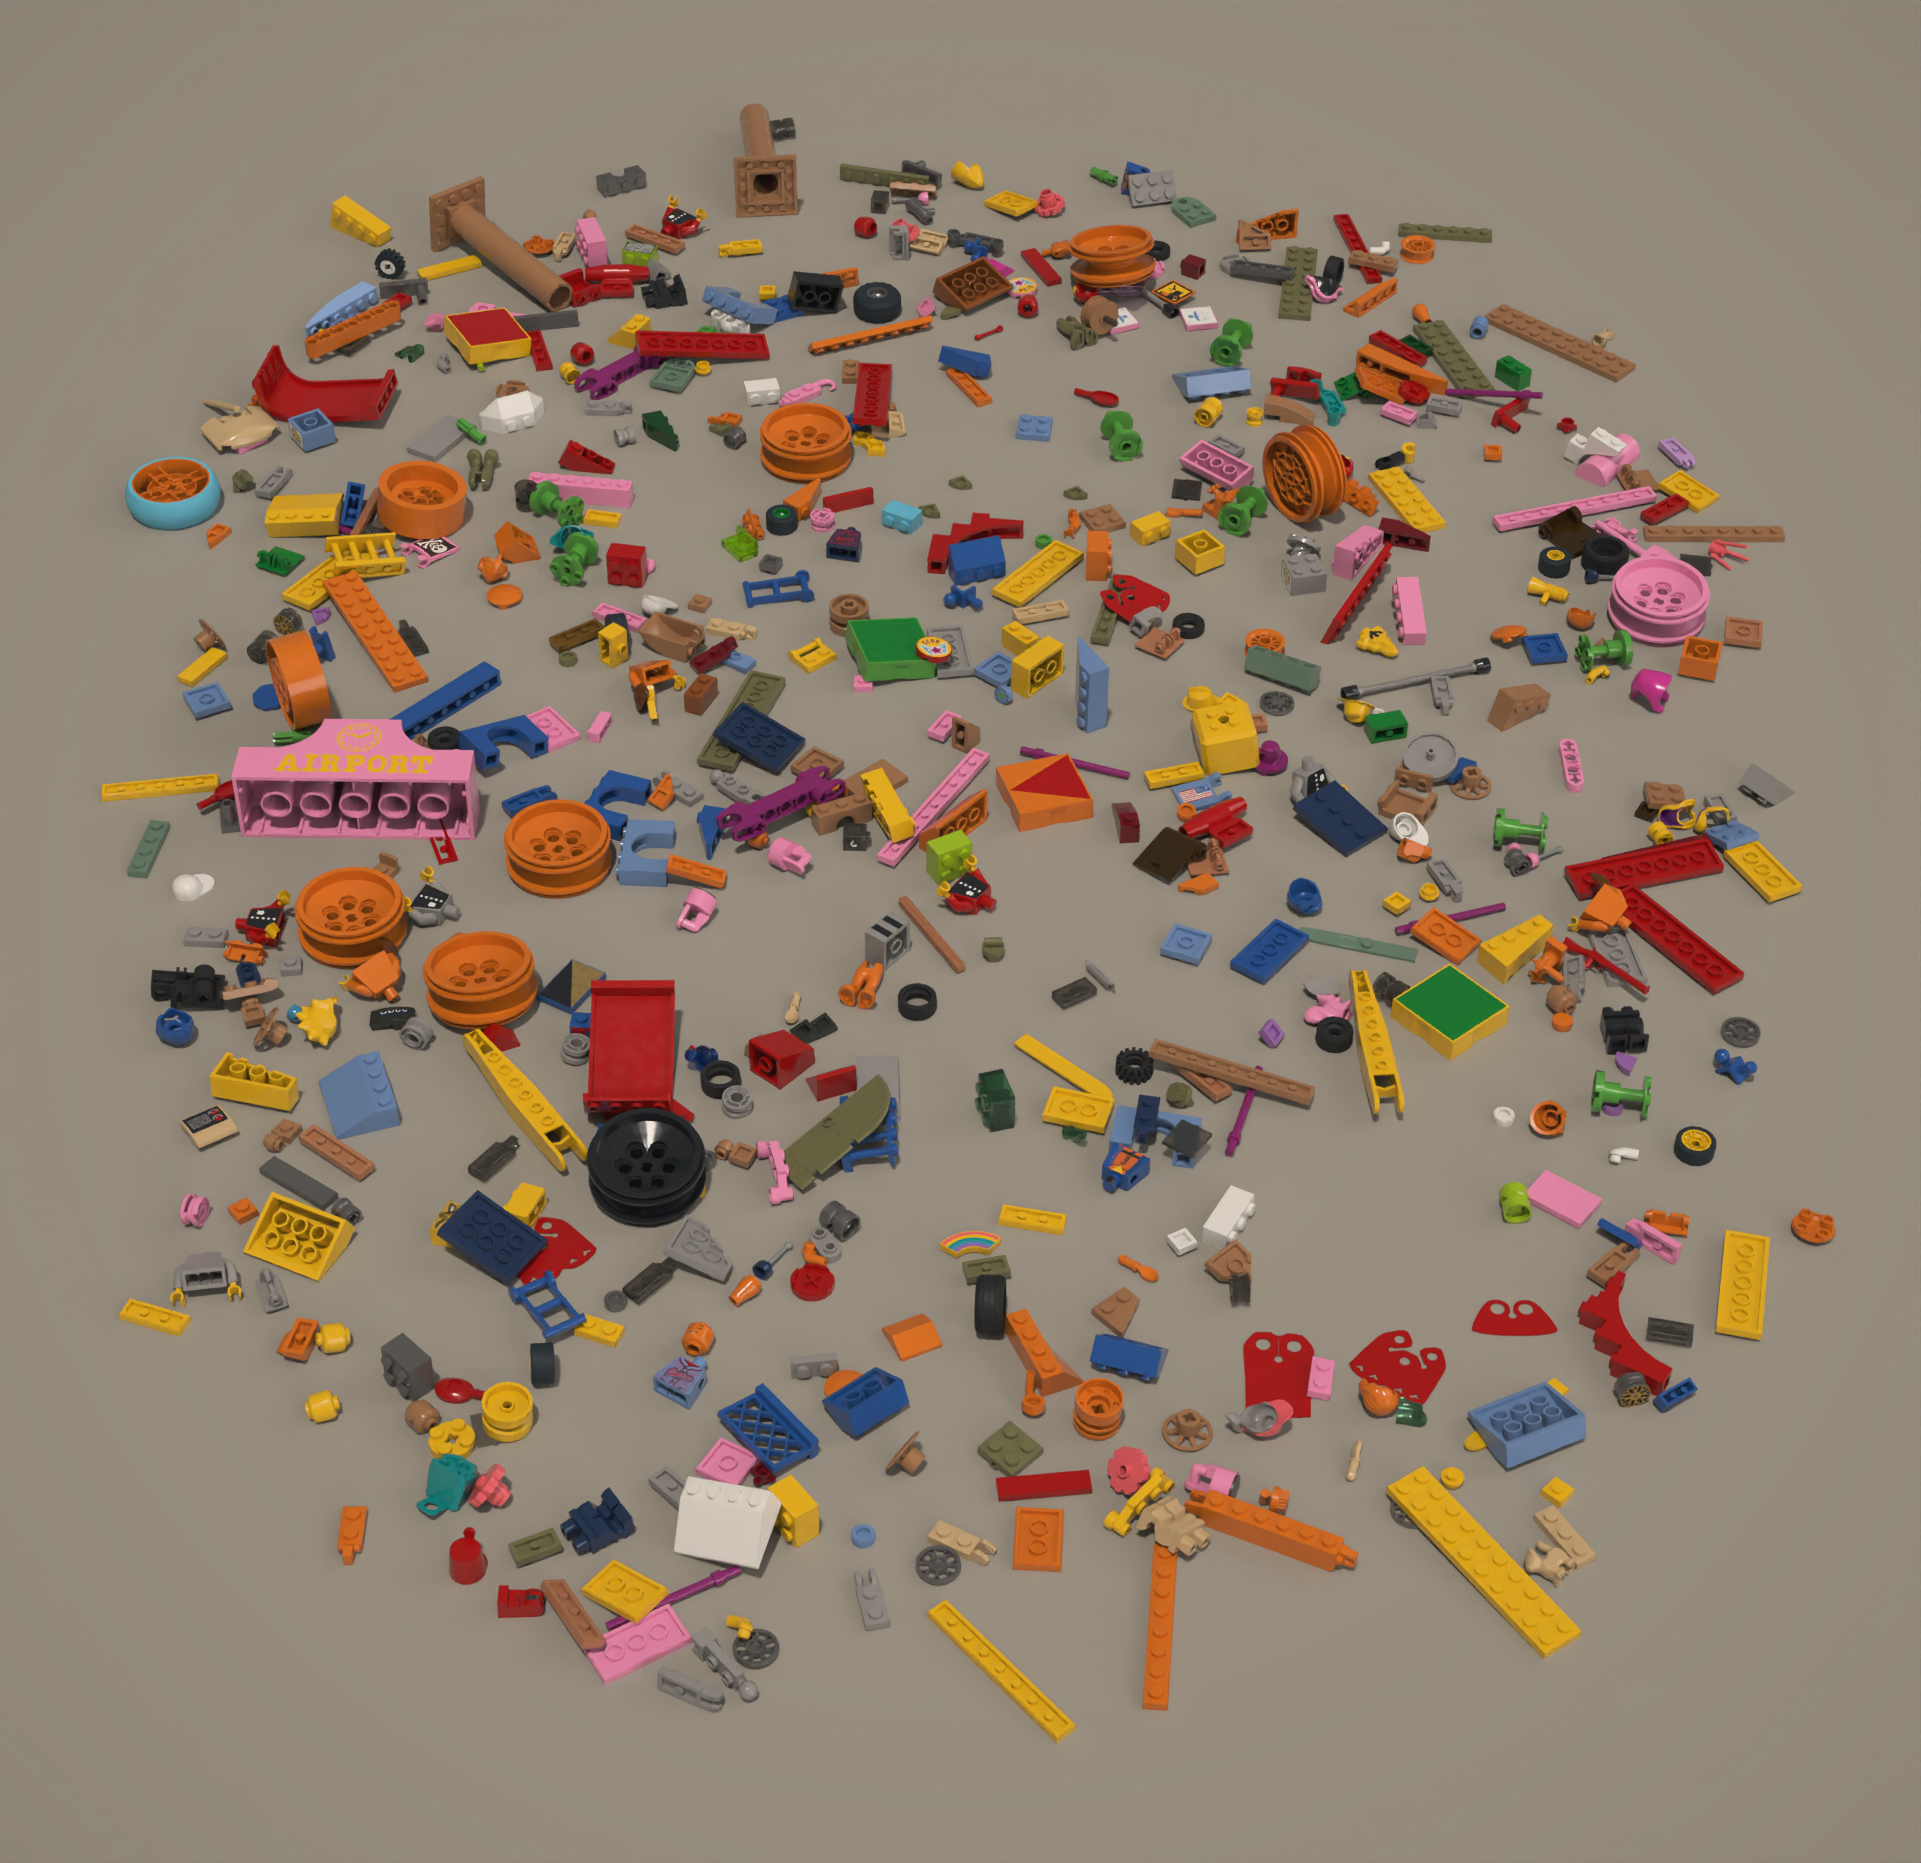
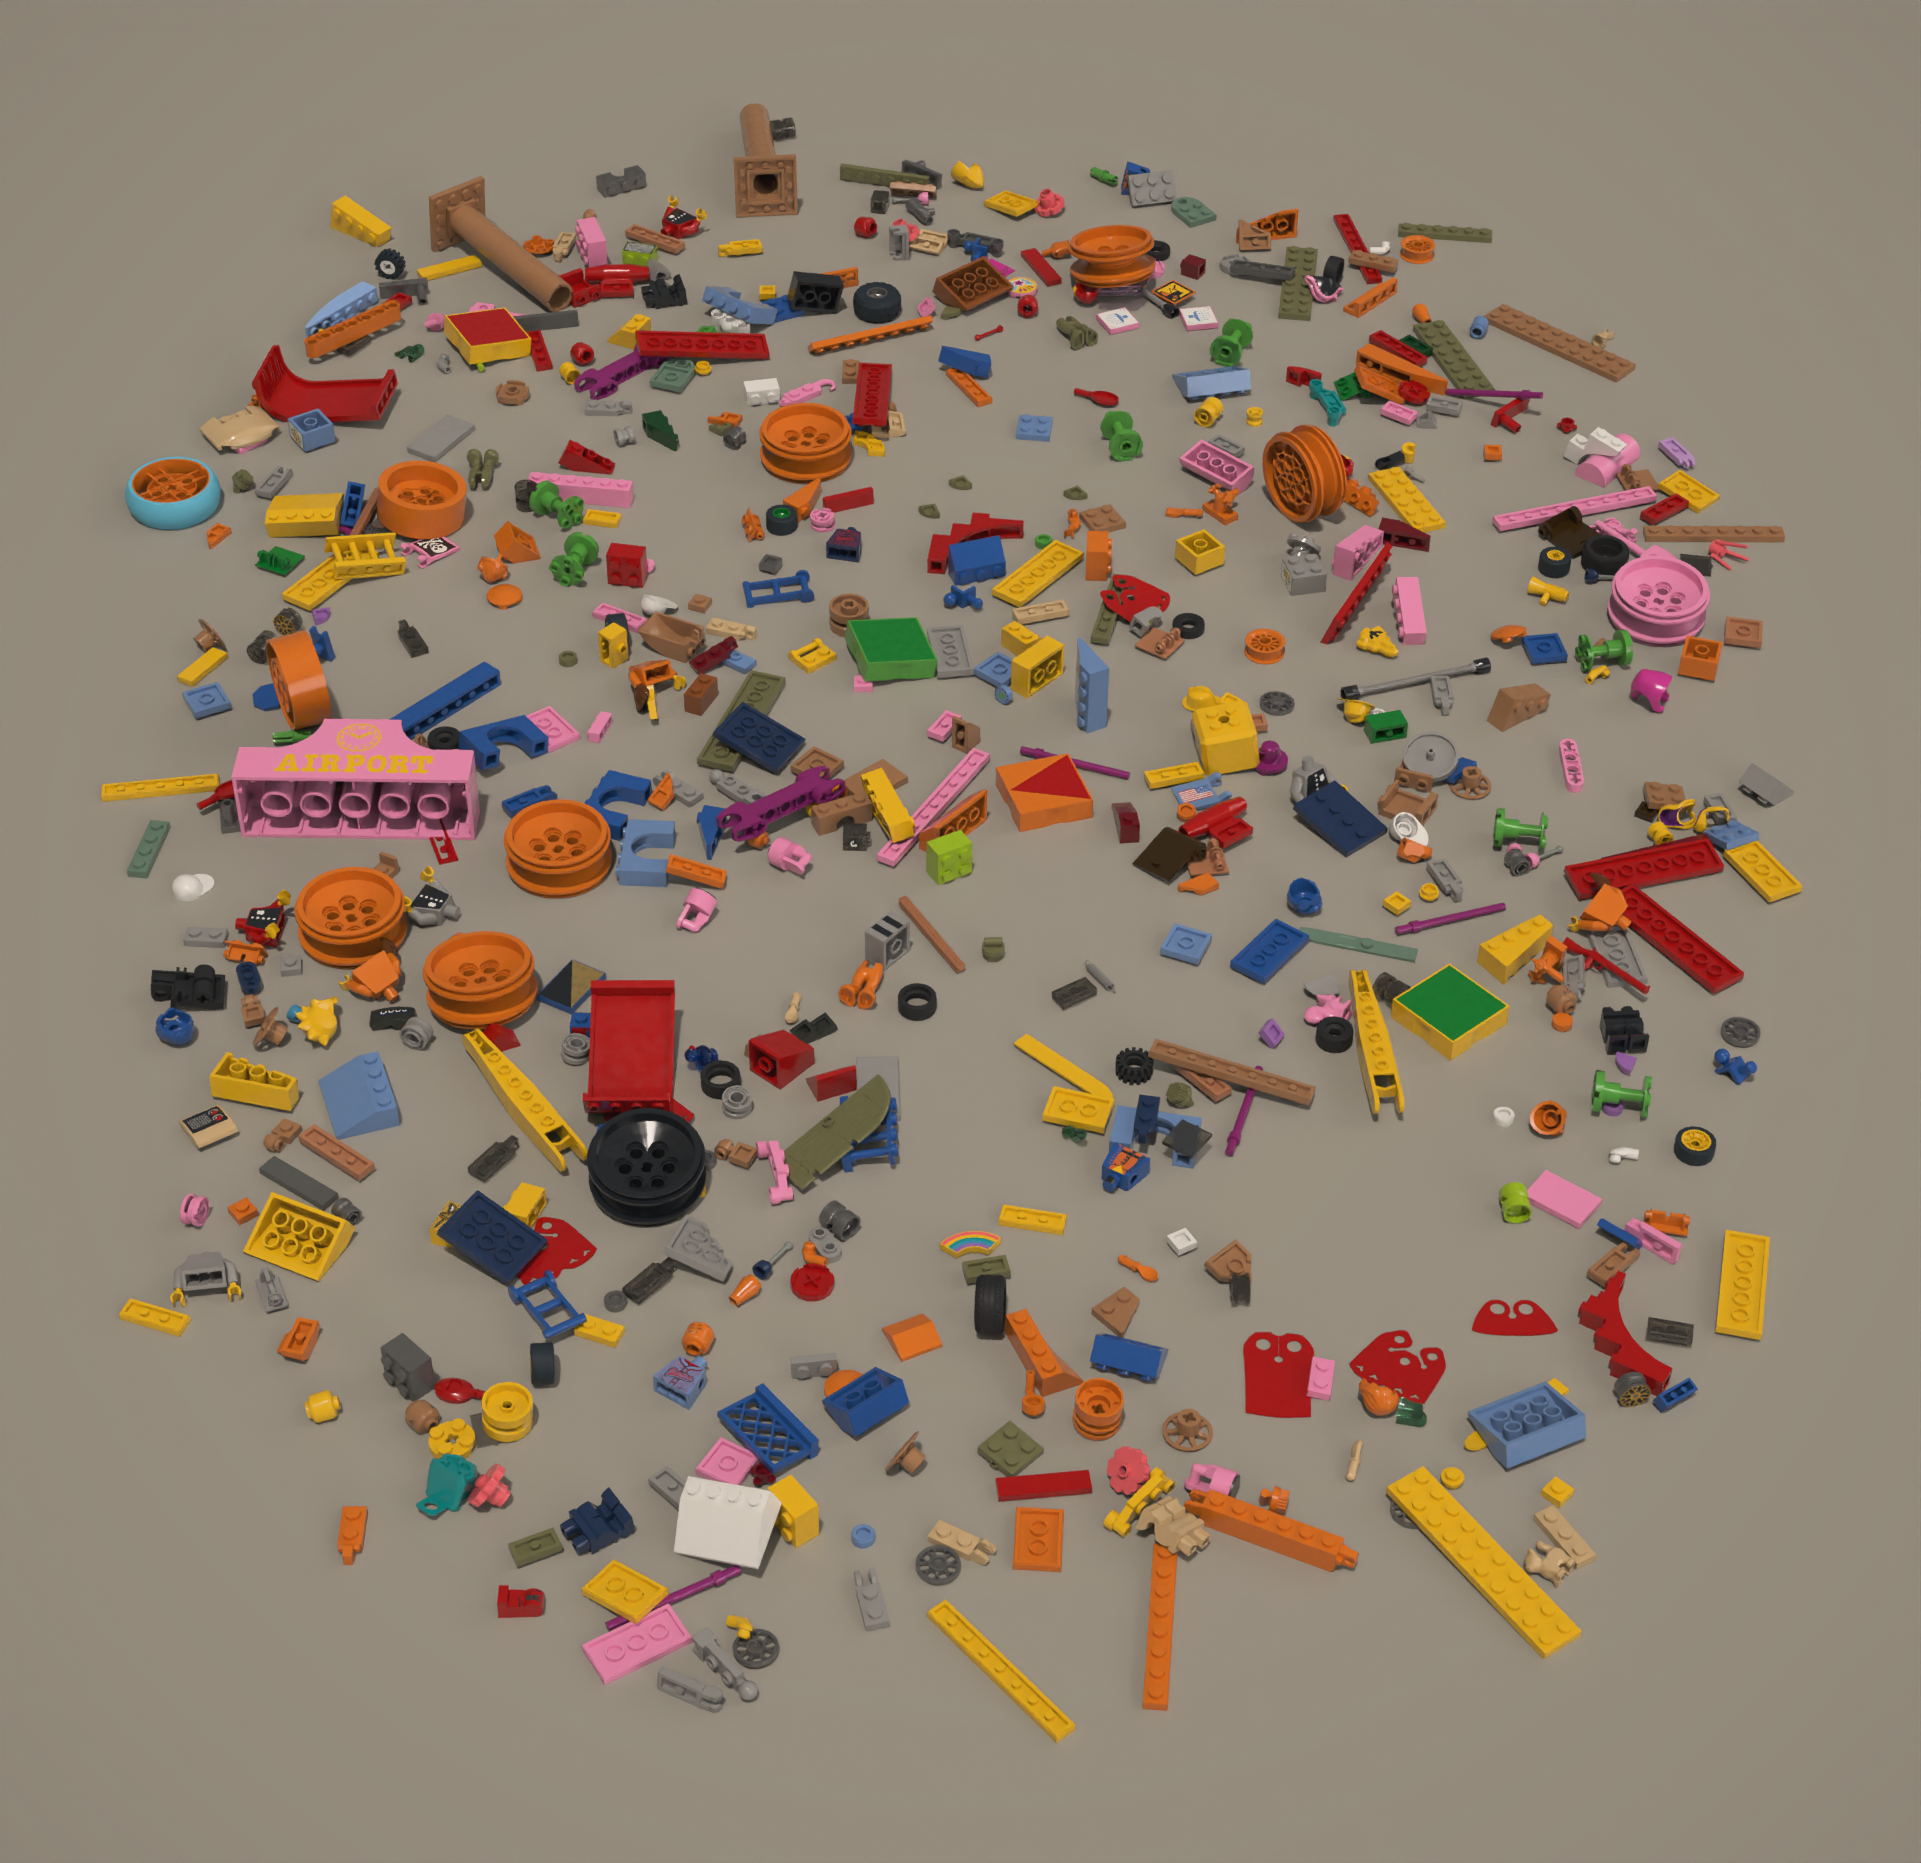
tan bar [203,398,240,412] -> none
medium nougat hinge [218,977,279,1000] -> none
yellow head [315,1322,350,1354] -> none
orange plate [322,571,428,693] -> none
red hat [449,1527,488,1585] -> none
bright green axle [456,418,487,445] -> none
white wedge [479,390,544,434] -> none
nougat plate [540,1579,606,1649] -> none
pearl gold plate [549,618,605,652] -> none
teal hat [550,525,594,549] -> none
clear neon green bracket [721,525,759,563] -> none
medium azure brick [882,500,922,535] -> none
tile [915,636,952,663] -> none
torso [936,855,997,915] -> none
clear green brick [975,1069,1015,1133] -> none
medium nougat wheel [1080,295,1119,335] -> none
yellow brick [1130,511,1171,546] -> none
clear smoke piece [1171,479,1202,501] -> none
white brick [1201,1185,1256,1250] -> none
bright green piece [1218,485,1268,536] -> none
light grey hair [1225,1399,1293,1437] -> none
sand green brick [1244,645,1321,692] -> none
medium nougat slope [1264,394,1315,425] -> none
red piece [1270,377,1320,400] -> none
orange tile [1409,907,1482,966] -> none
green brick [1495,355,1532,391] -> none
orange hair [1567,607,1596,629] -> none
orange dish [1792,1208,1835,1243] -> none

